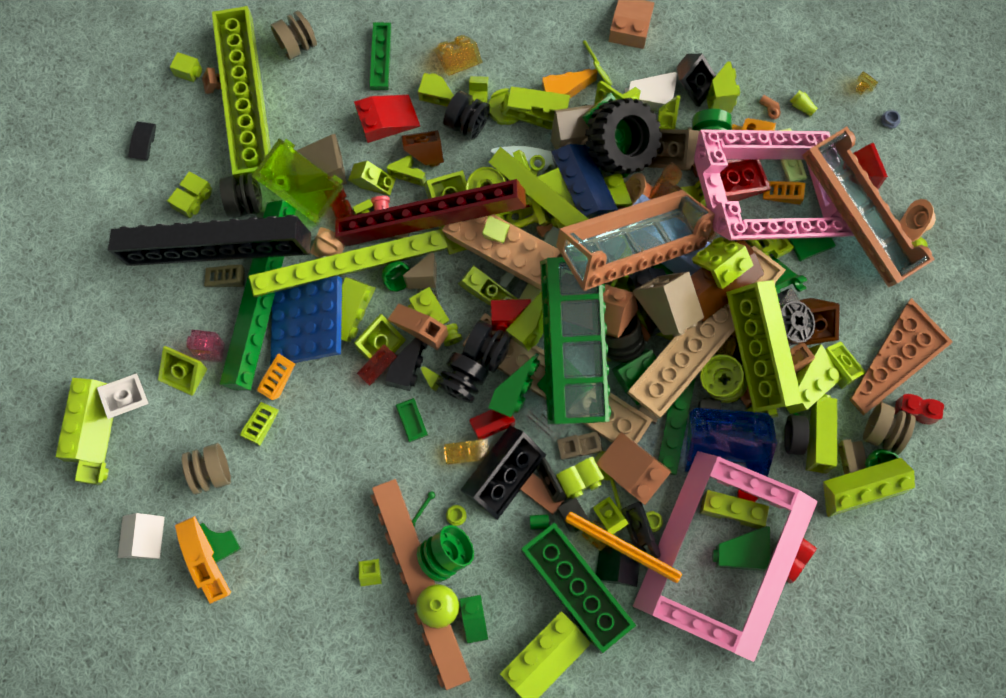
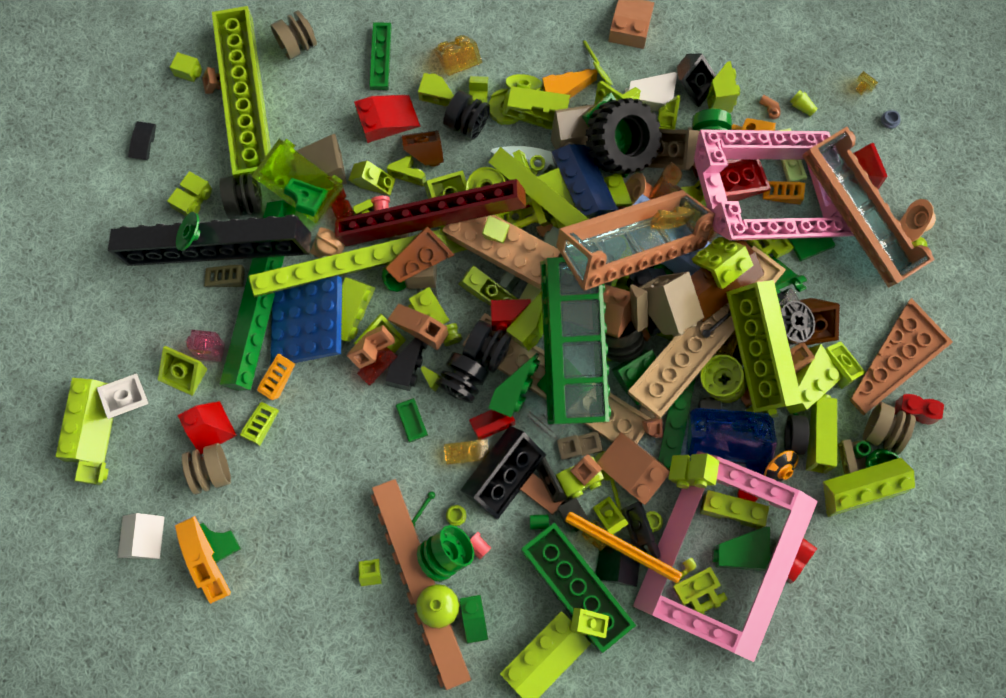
none -> green dish [176,212,200,251]
none -> red slope [177,401,237,455]
none -> green tile [284,178,328,217]
none -> nougat slope [347,325,395,369]
none -> dark orange wing [384,226,454,283]
none -> coral bush [470,532,491,560]
none -> lime dish [505,74,542,90]
none -> nougat slope [570,455,602,486]
none -> lime slope [571,608,609,638]
none -> dark tan slope [630,284,648,332]
none -> nougat tile [642,417,663,438]
none -> clear yellow slope [650,206,695,229]
none -> lime piece [669,453,719,489]
none -> lime plate [673,567,728,615]
none -> lime hand [674,558,696,584]
none -> black hinge [702,309,732,338]
none -> dish [764,450,798,482]
none -> green hinge [853,441,871,459]

